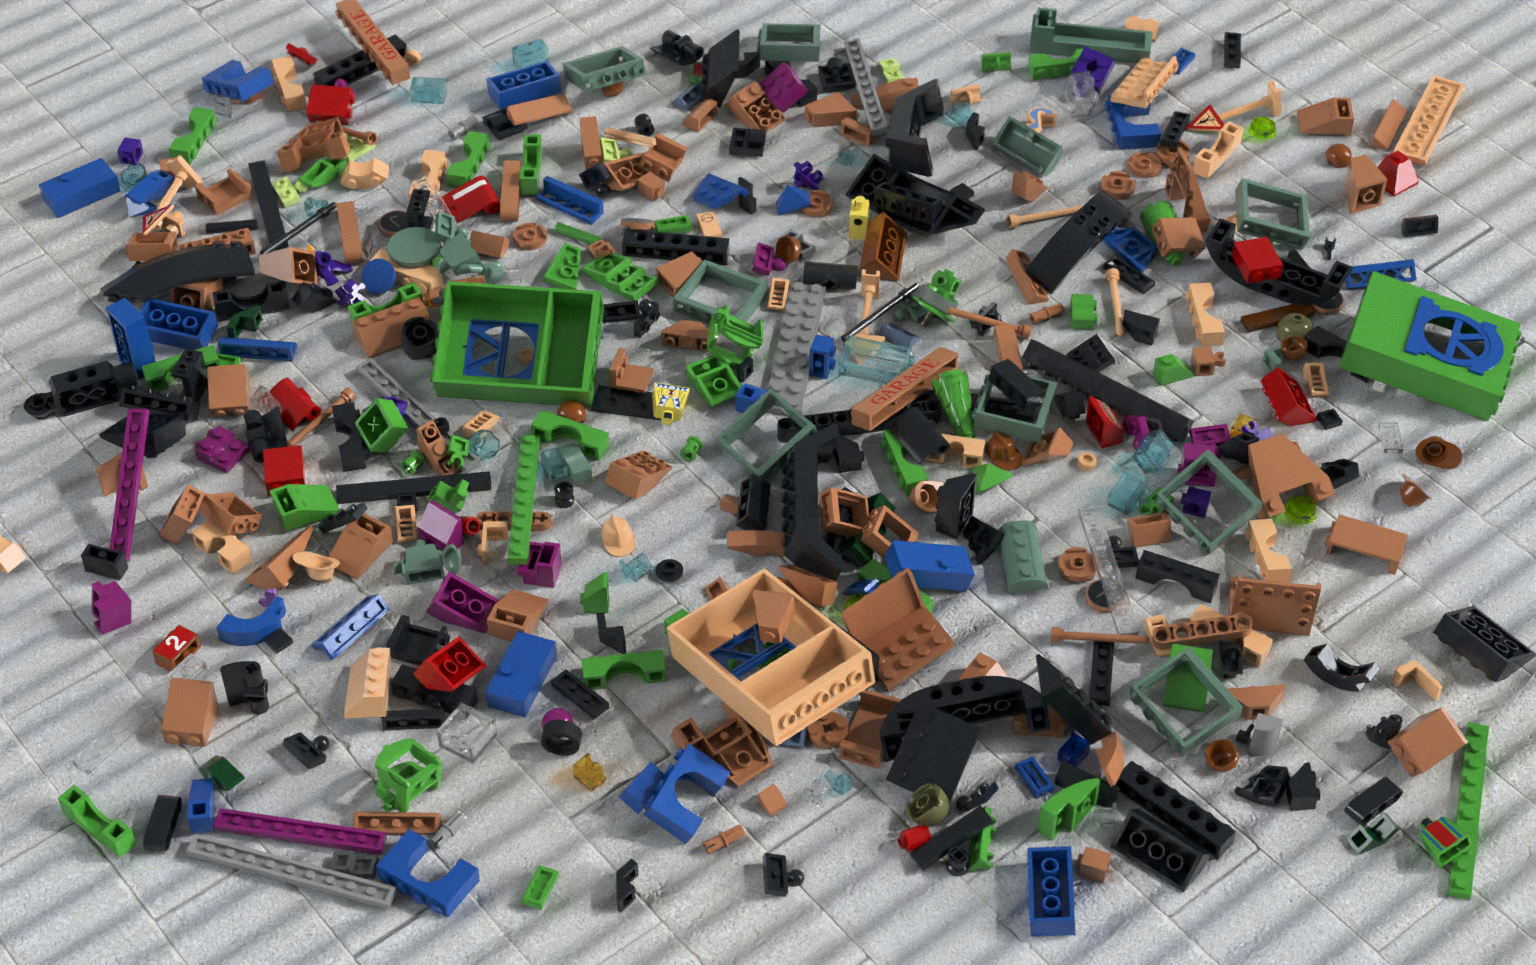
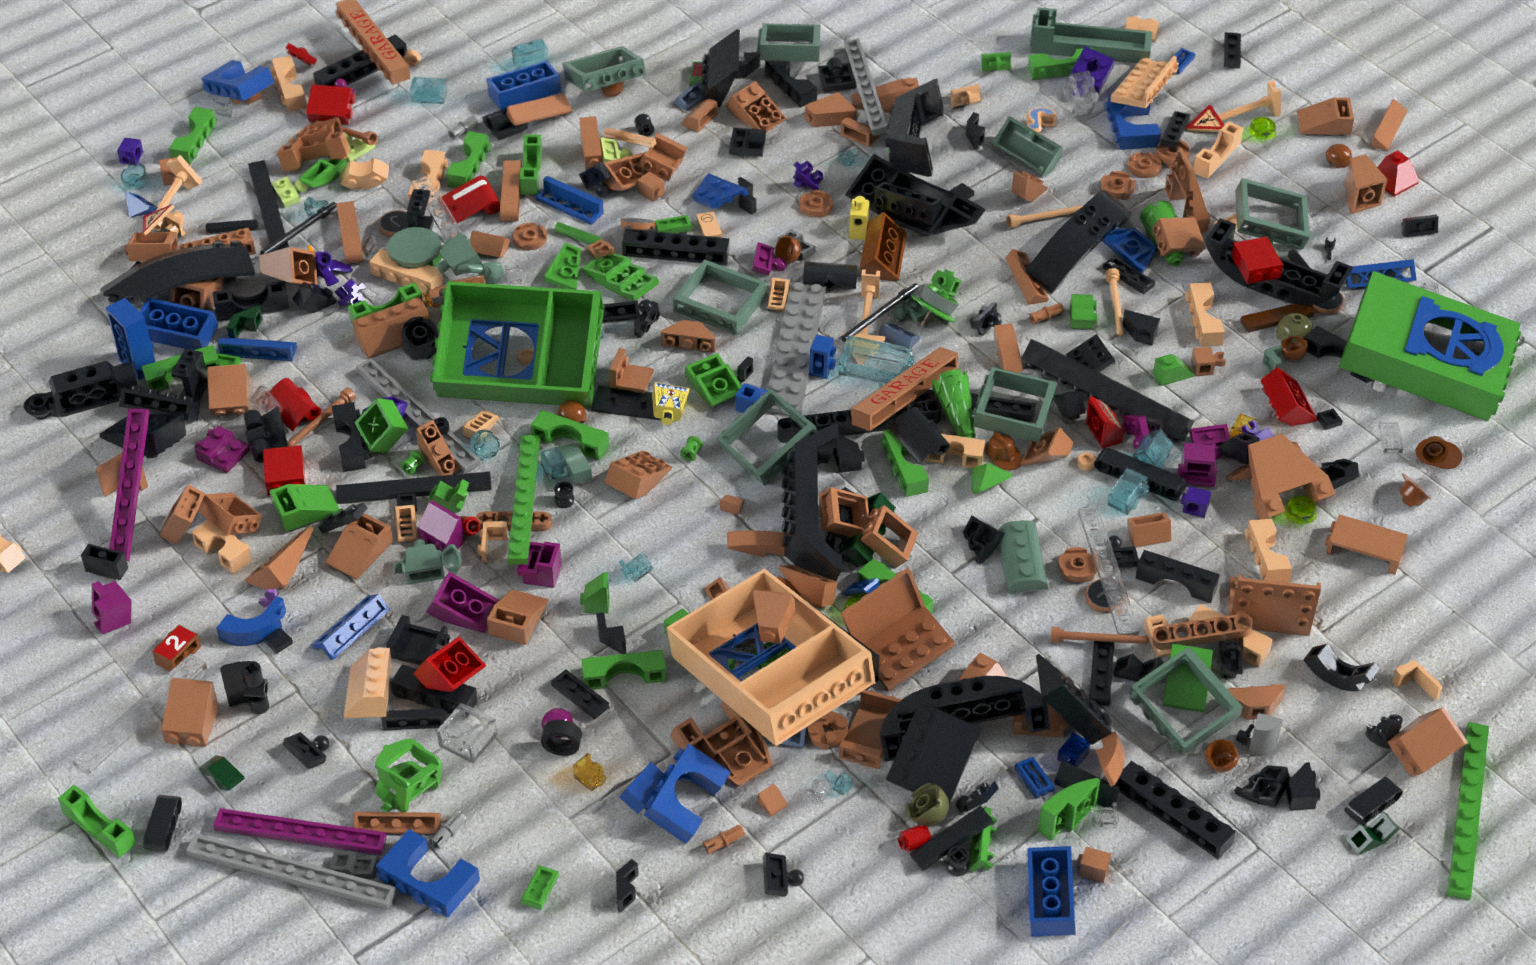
blue brick [39,158,121,218] -> none
blue slope [125,169,175,205] -> none
blue slope [188,778,214,834] -> none
nougat panel [195,168,251,215] -> none
light nougat piece [292,552,340,582] -> none
blue tile [361,259,396,294] -> none
sand green plate [435,211,468,242] -> none
bright green plate [447,435,470,469] -> none
blue brick [486,631,557,718] -> none
light nougat piece [601,514,635,557] -> none
black panel [650,30,704,65] -> none
nougat slope [656,252,702,298] -> none
black piece [656,559,683,582] -> none
bright green animal [707,304,764,366] -> none
black brick [736,473,771,531] -> none
magenta brick [759,62,808,113] -> none
blue slope [776,185,811,216] -> none
yellowish green slope [879,58,904,83] -> none
blue brick [885,540,975,591] -> none
nougat piece [907,481,944,512] -> none
black slope [934,473,977,539] -> none
nougat piece [946,307,1031,340] -> none
clear light blue bracket [948,101,973,127] -> none
black brick [988,359,1045,413] -> none
black slope [1110,809,1211,893] -> none
bright green plate [1139,487,1174,515] -> none
sand green window [1156,449,1263,554] -> none
light nougat slope [1302,363,1329,397] -> none
light nougat plate [1393,75,1465,166] -> none
bright green torso [1419,817,1473,868] -> none
black slope [1433,606,1536,682] -> none
none -> black beam [1094,448,1187,501]
none -> black slope [1114,653,1164,682]

